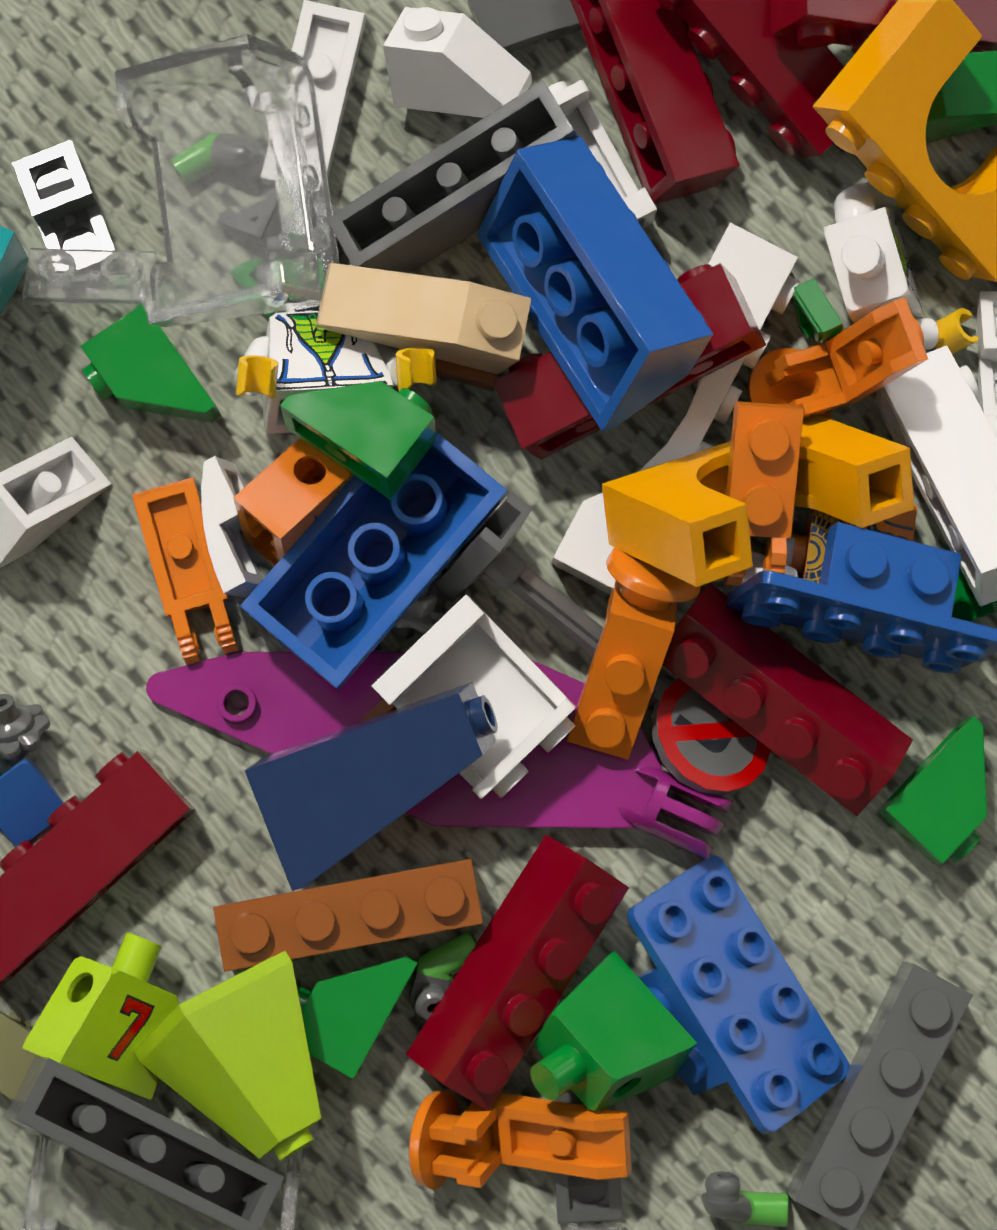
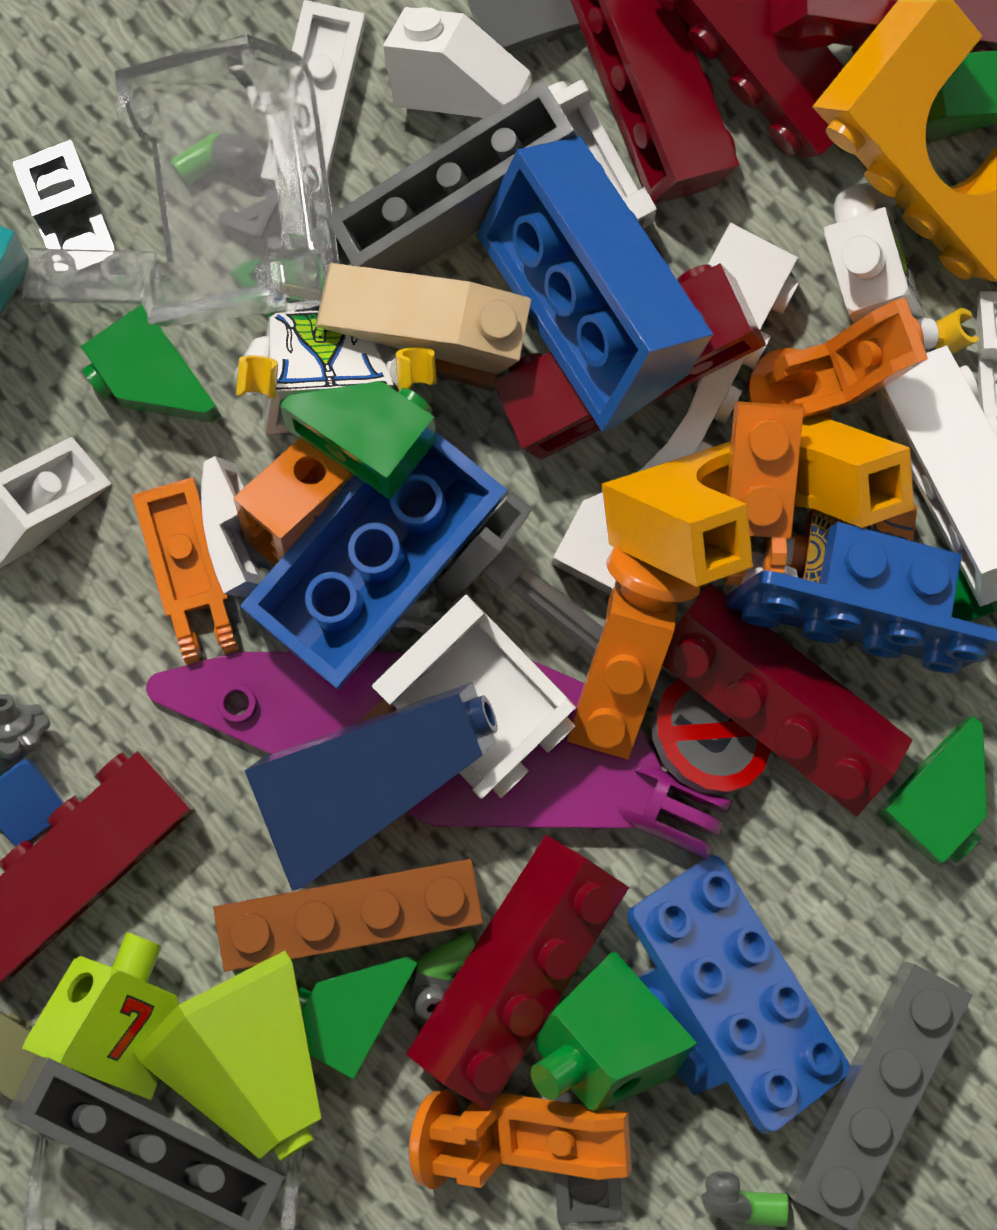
green tile [793,278,843,344] -> none

